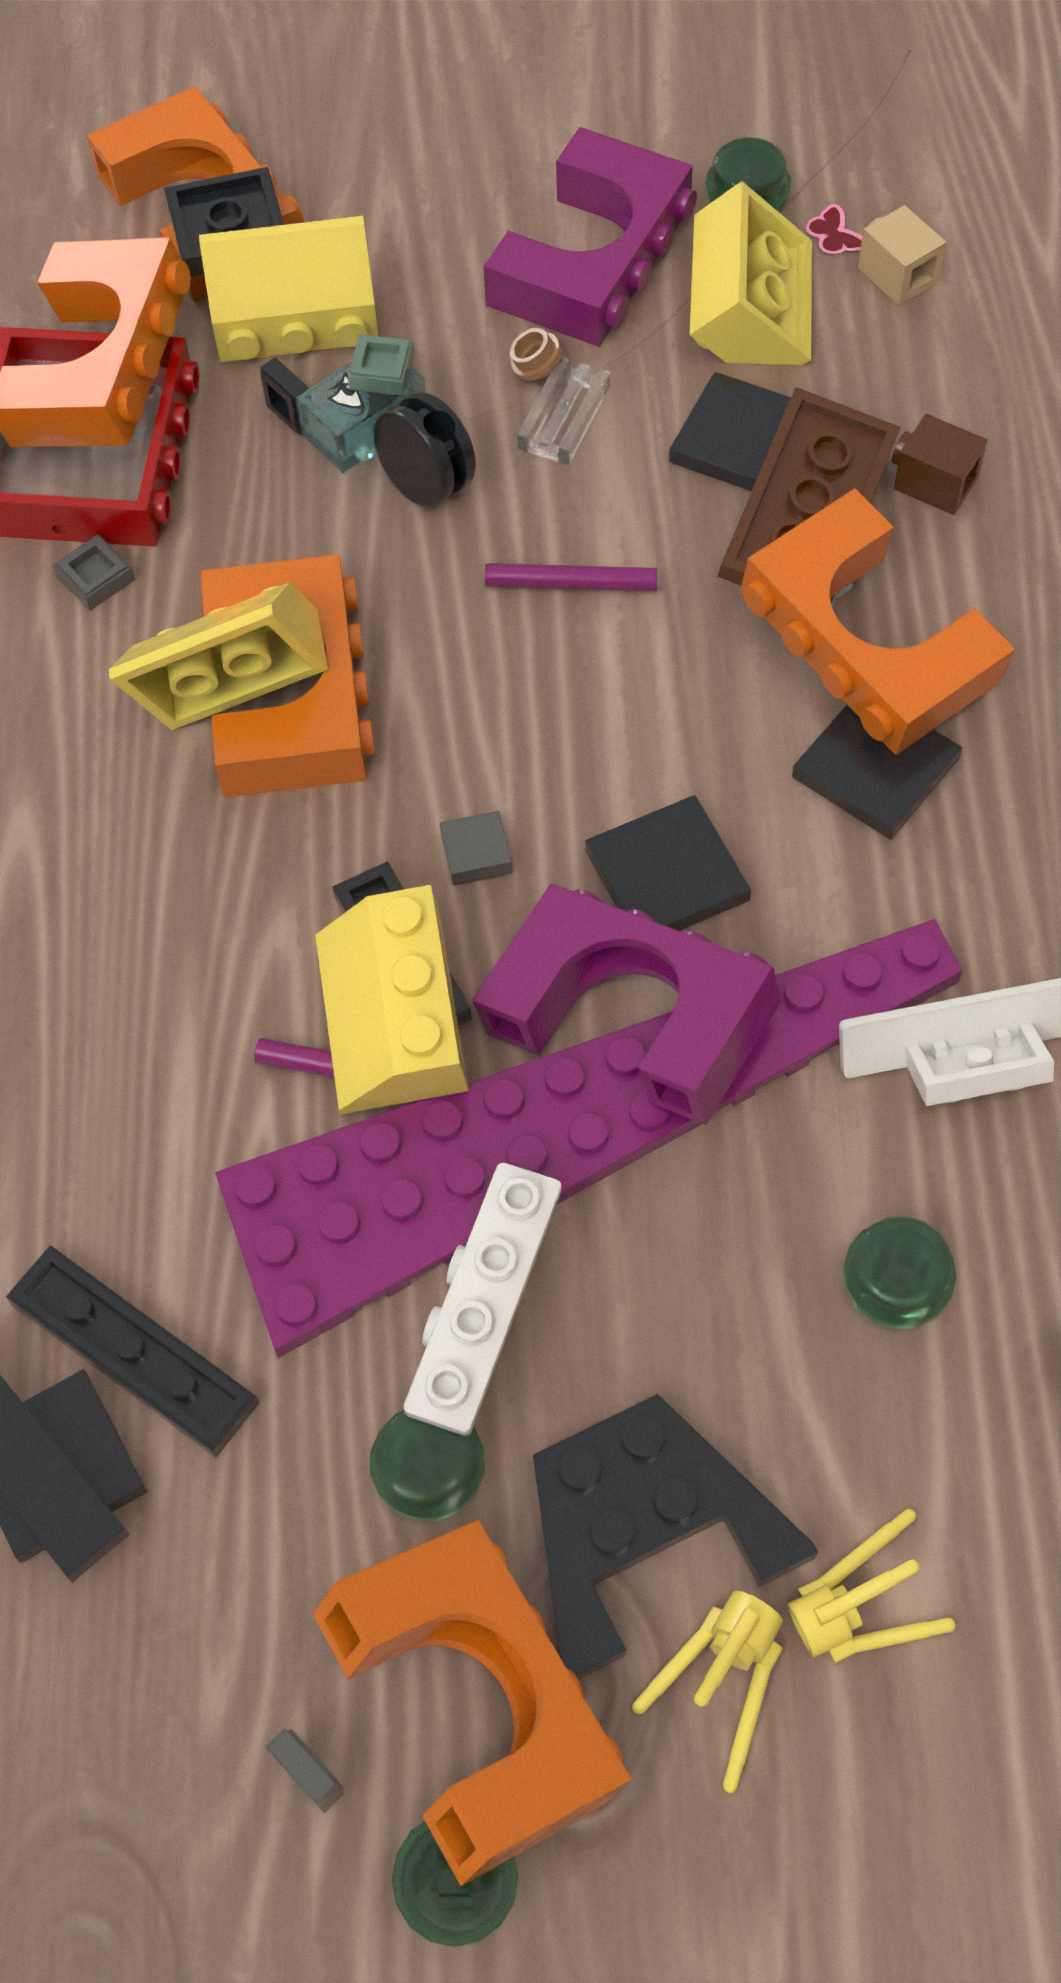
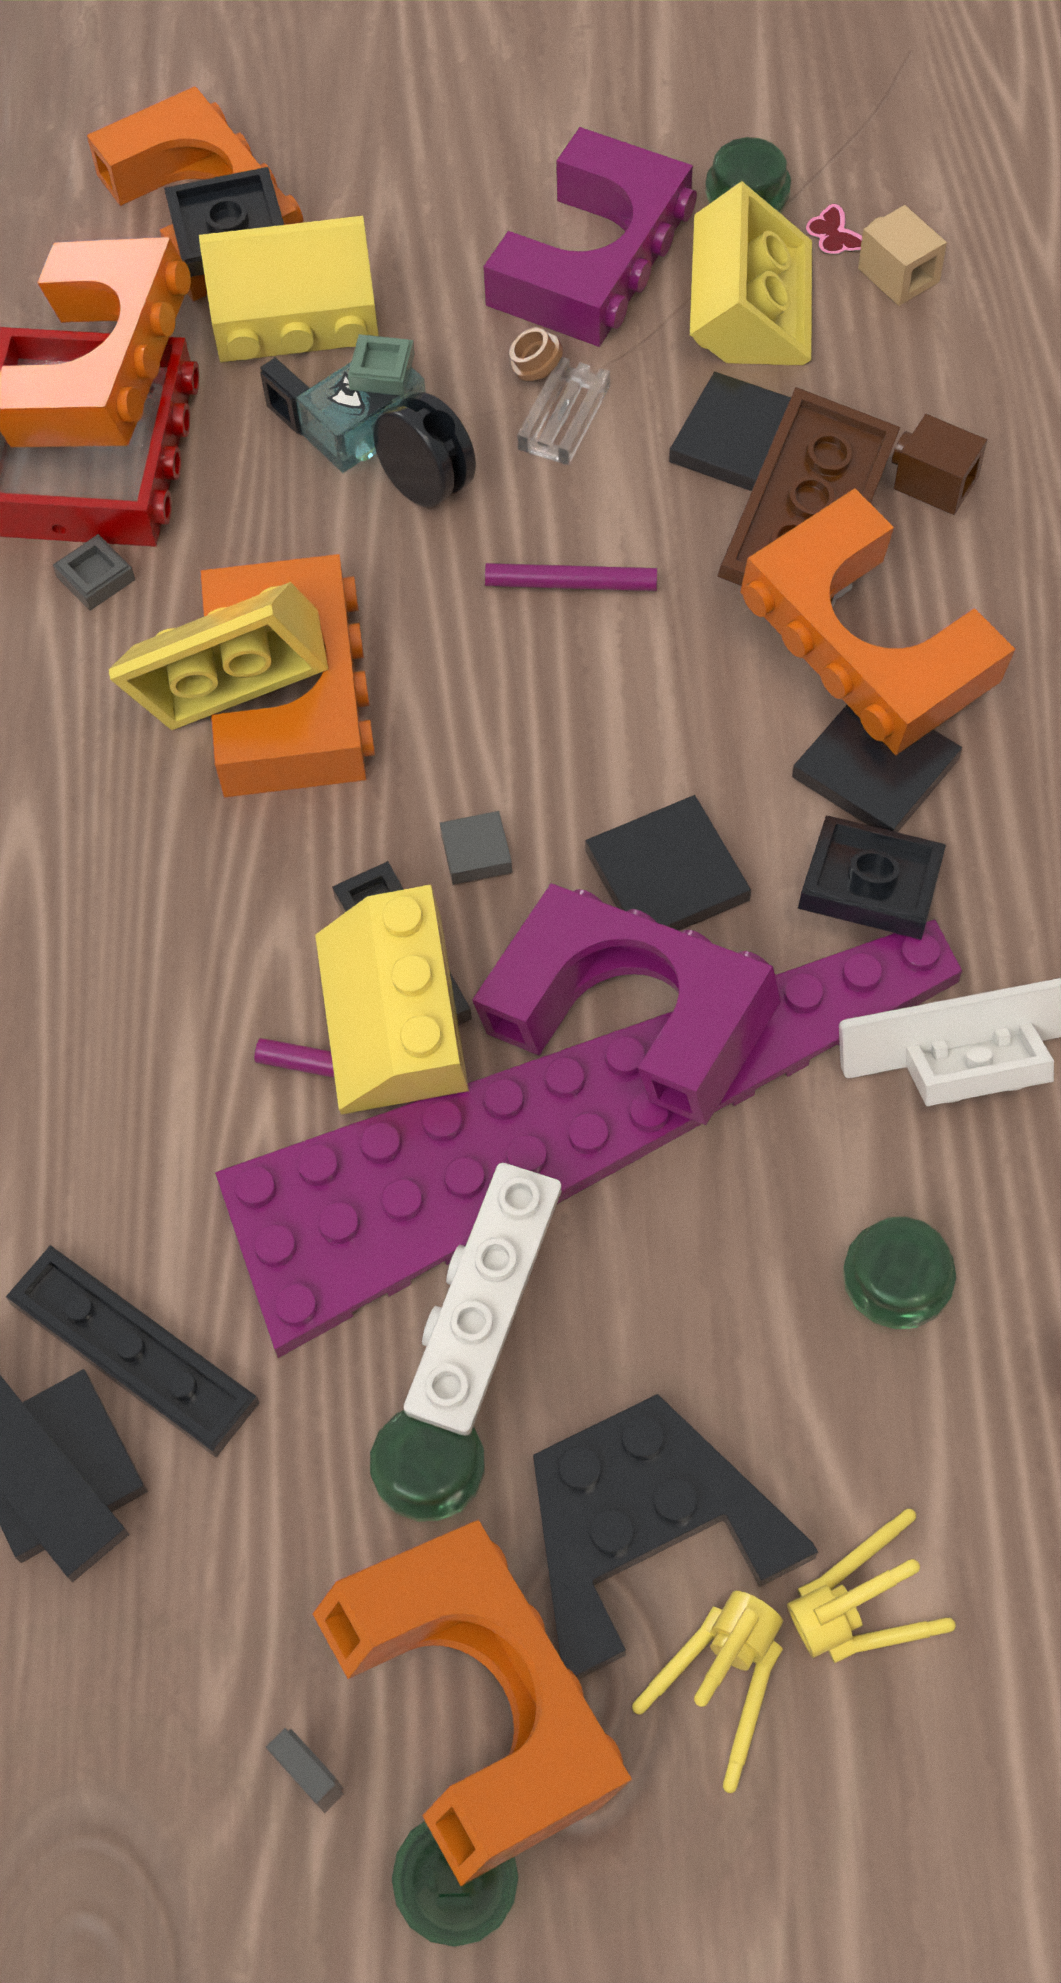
none -> black tile [798,816,946,940]

